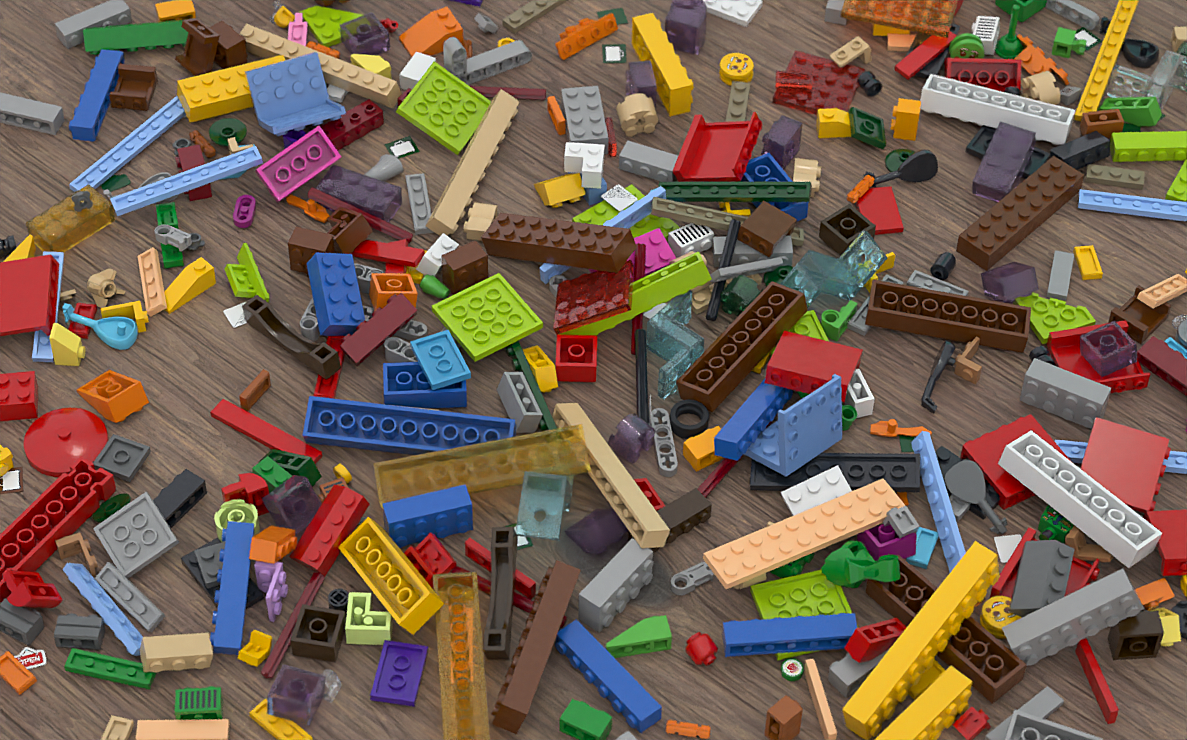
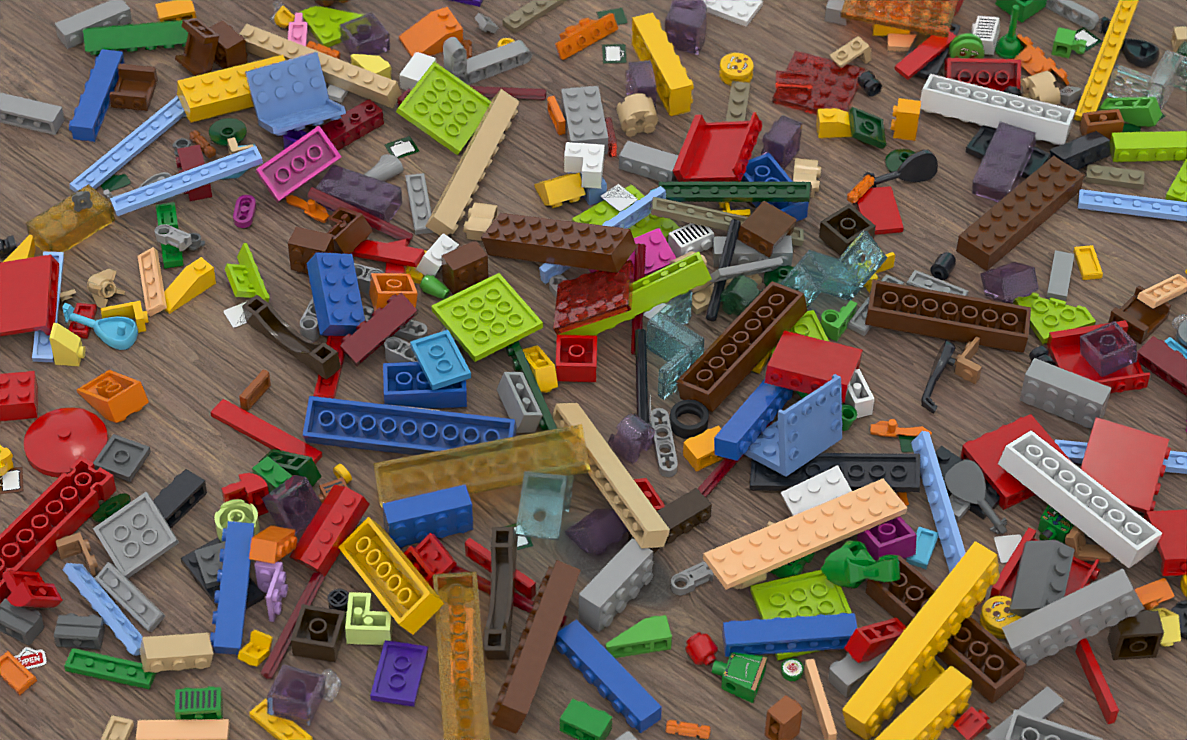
red arm [380,18,398,33] -> none
light grey bracket [883,506,920,538] -> none
none -> green torso [712,652,767,703]

